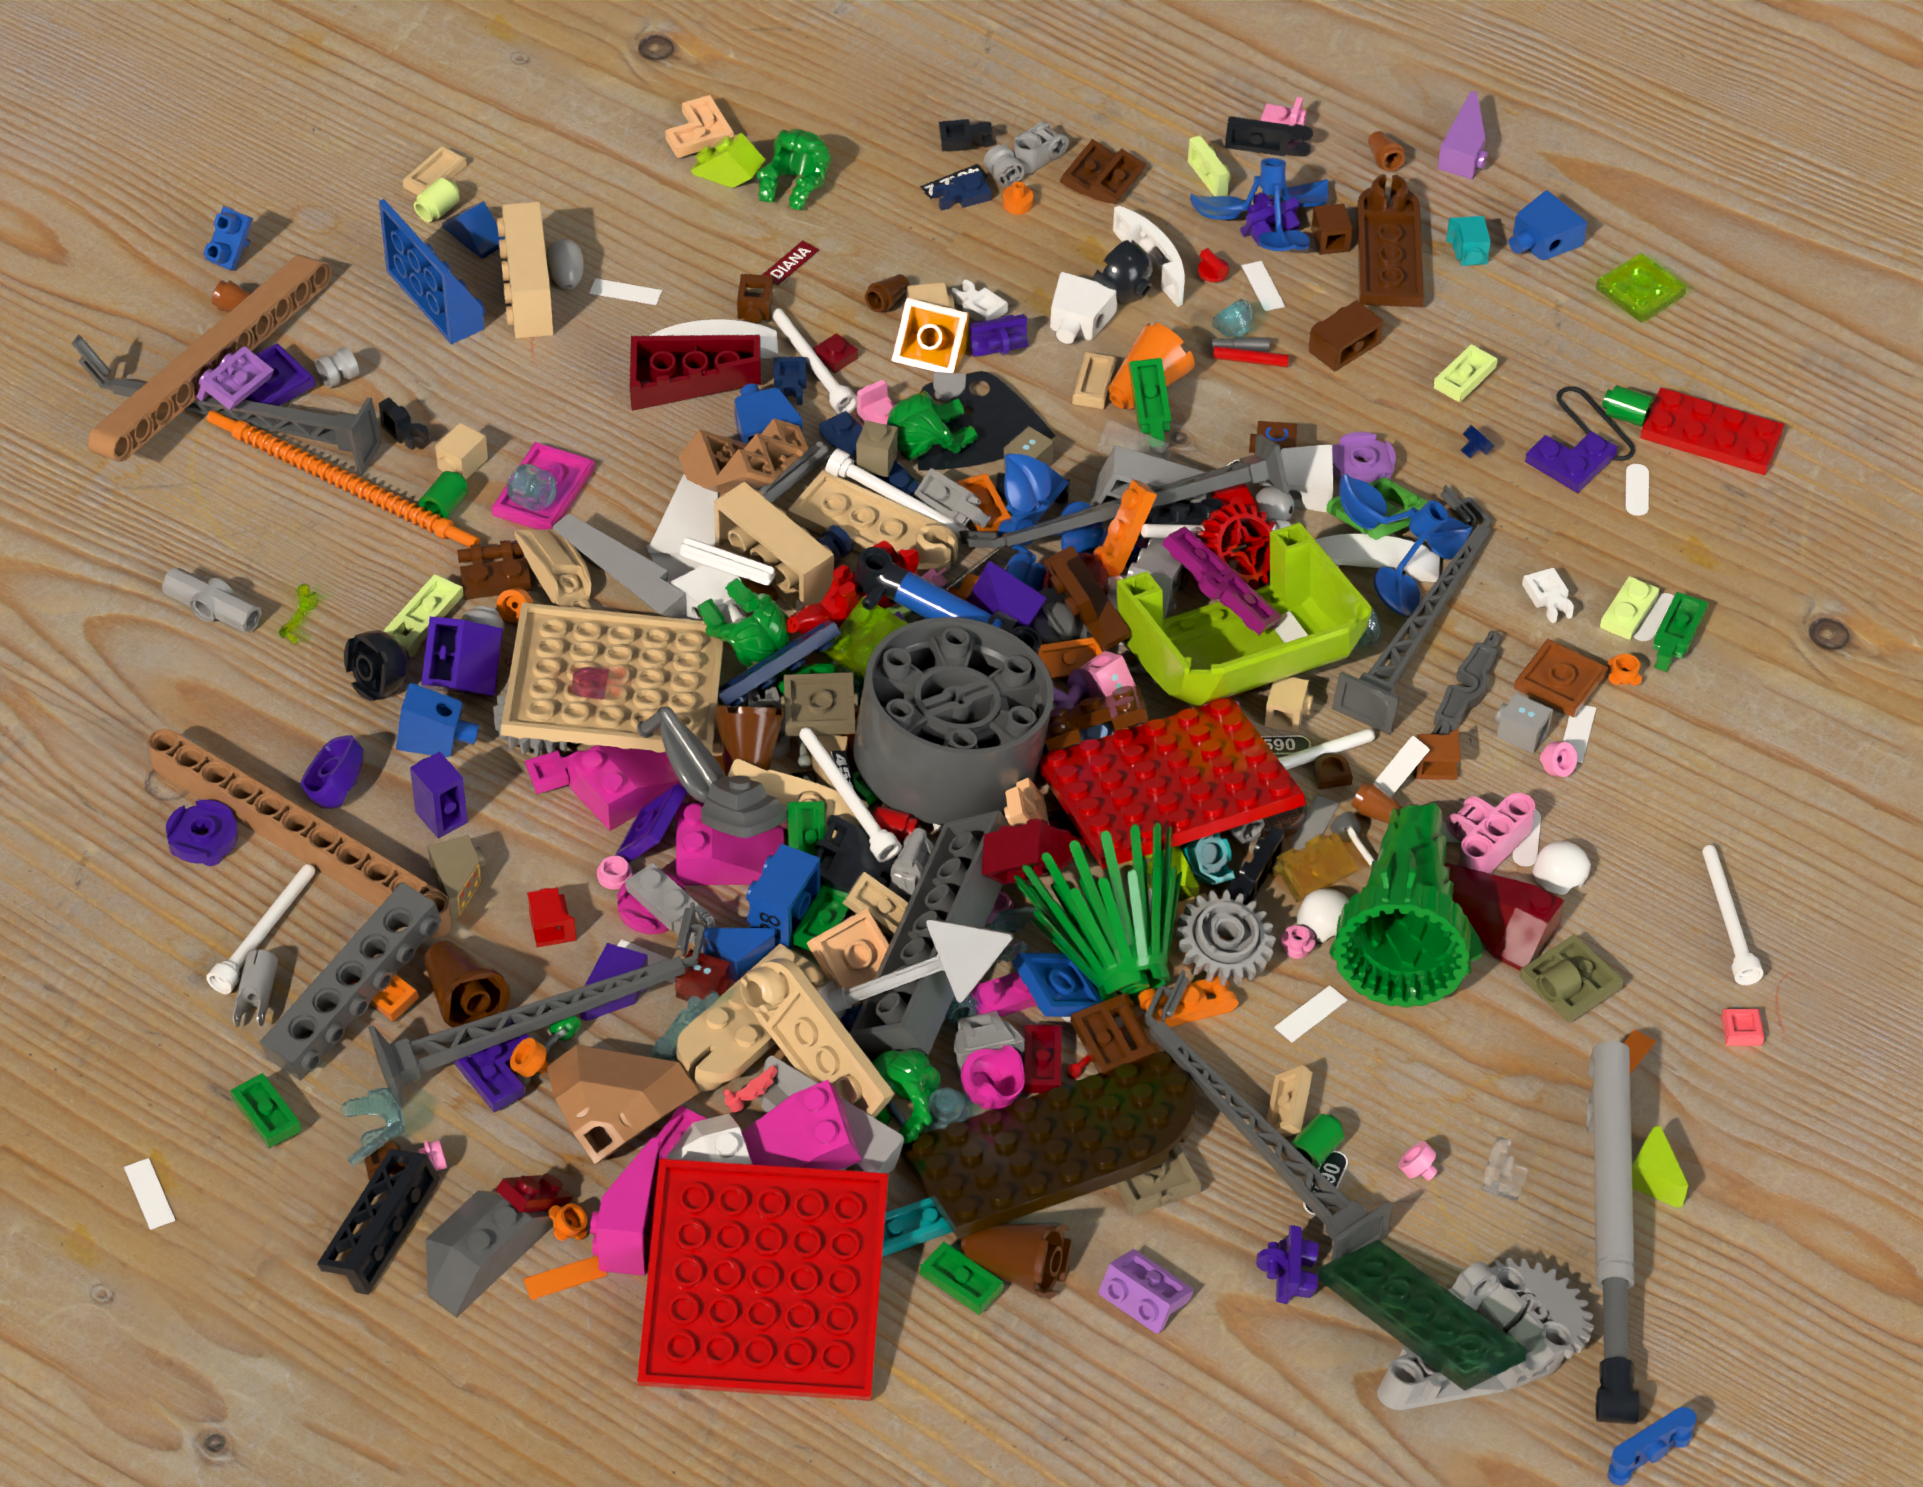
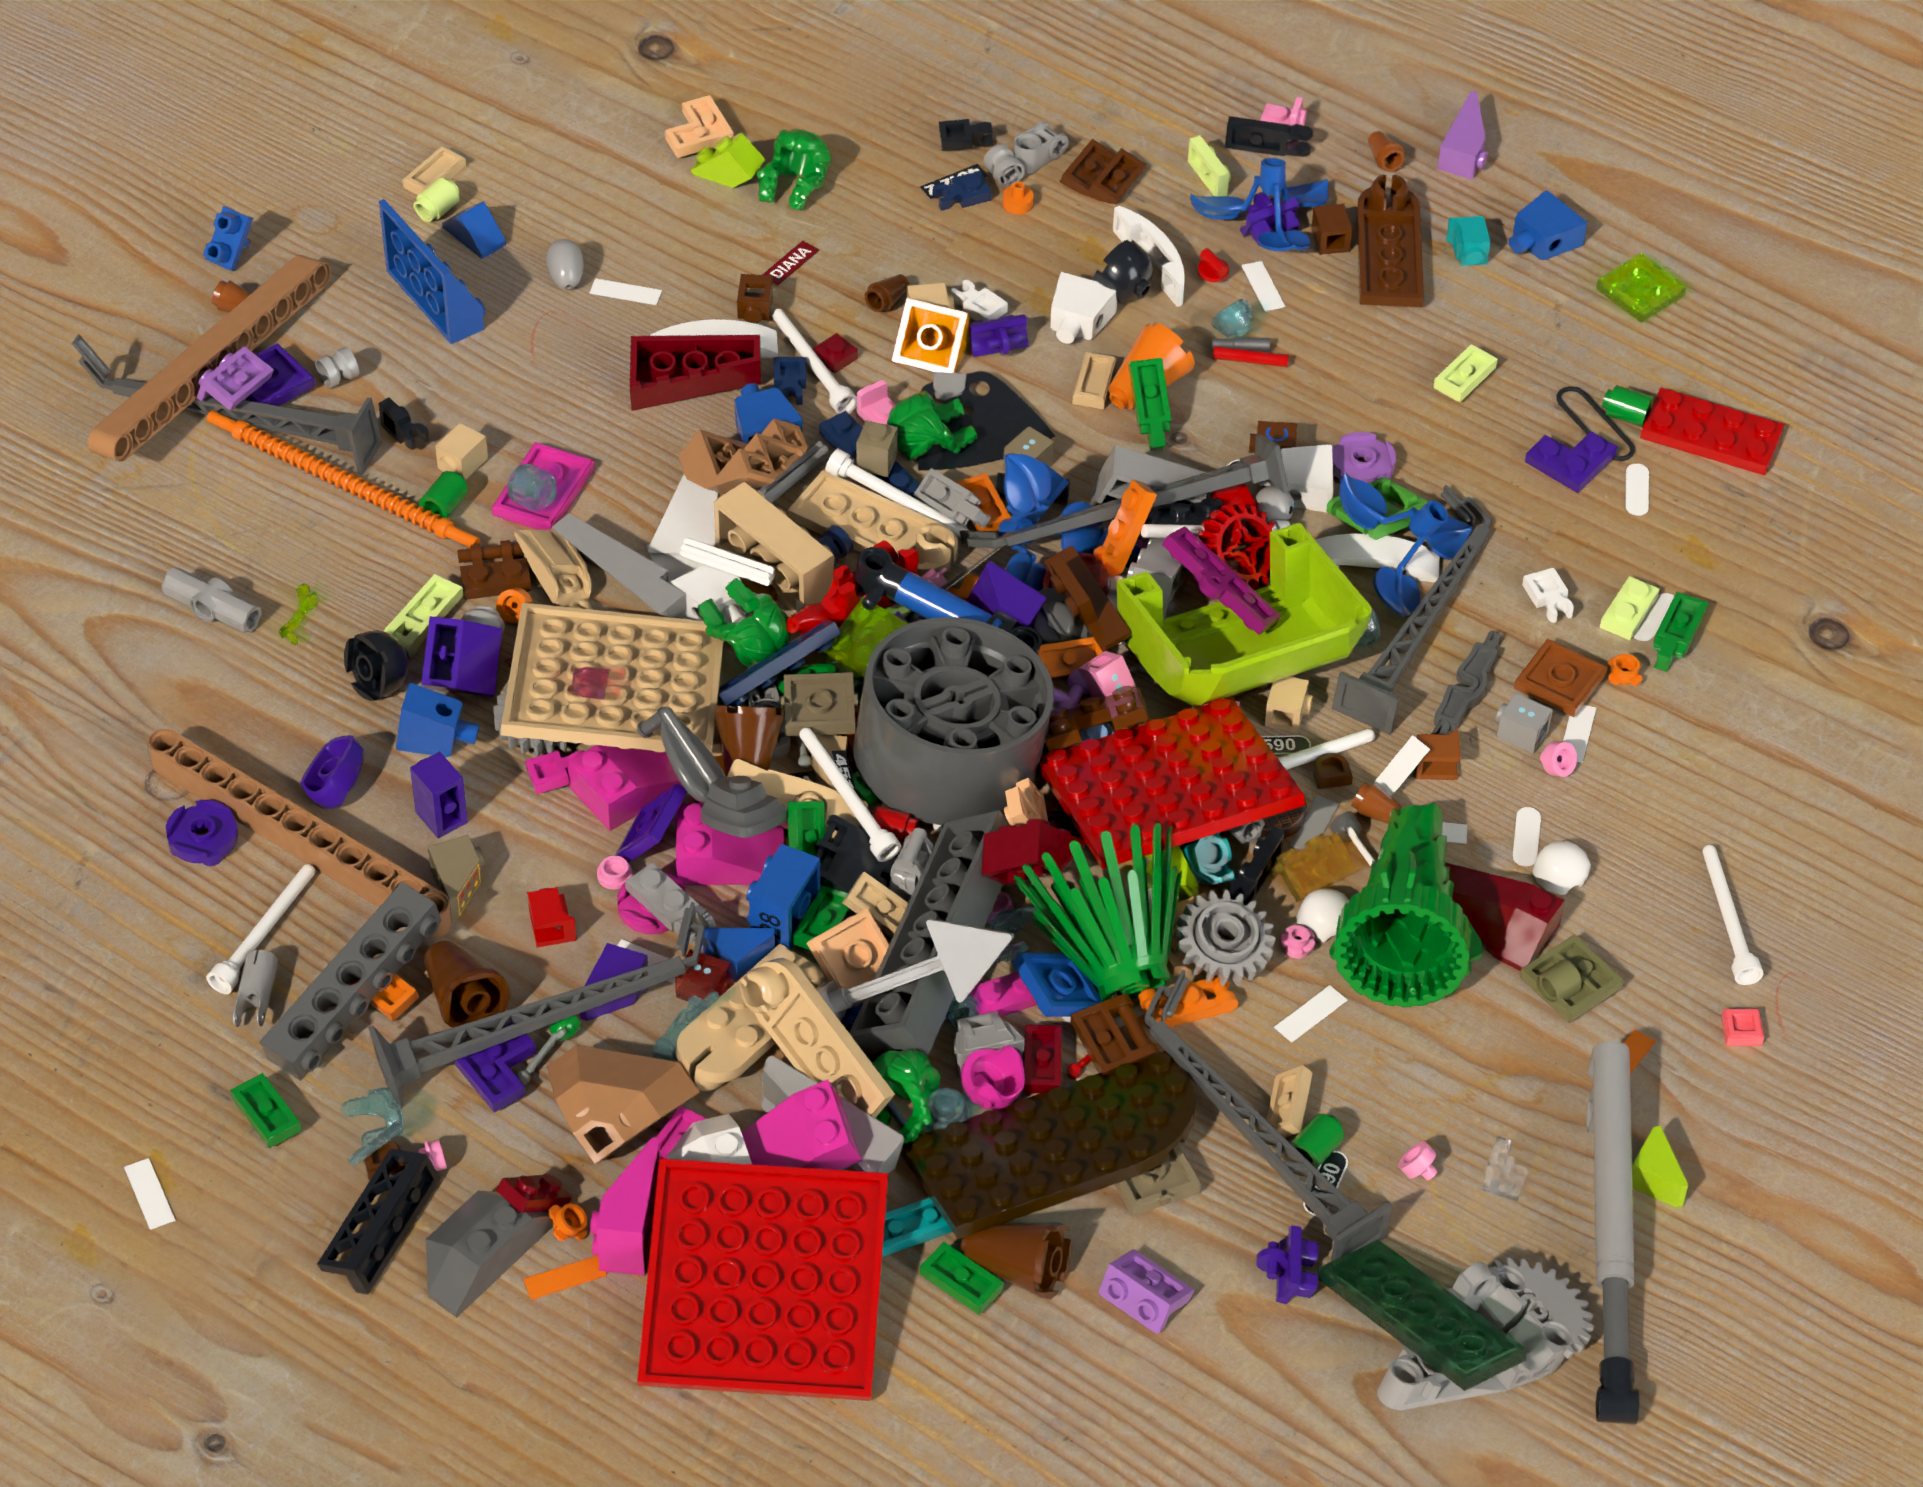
tan brick [497,202,553,338] -> none
orange tile [510,1038,549,1077] -> none
coral piece [723,1065,777,1113] -> none
clear plate [1096,419,1169,459] -> none
white sticker [1273,611,1308,643] -> none
reddish brown brick [1308,300,1383,372] -> none
bright pink piece [1445,793,1535,873] -> none
clear blue tile [1461,425,1495,458] -> none
blue plate [1607,1407,1697,1486] -> none

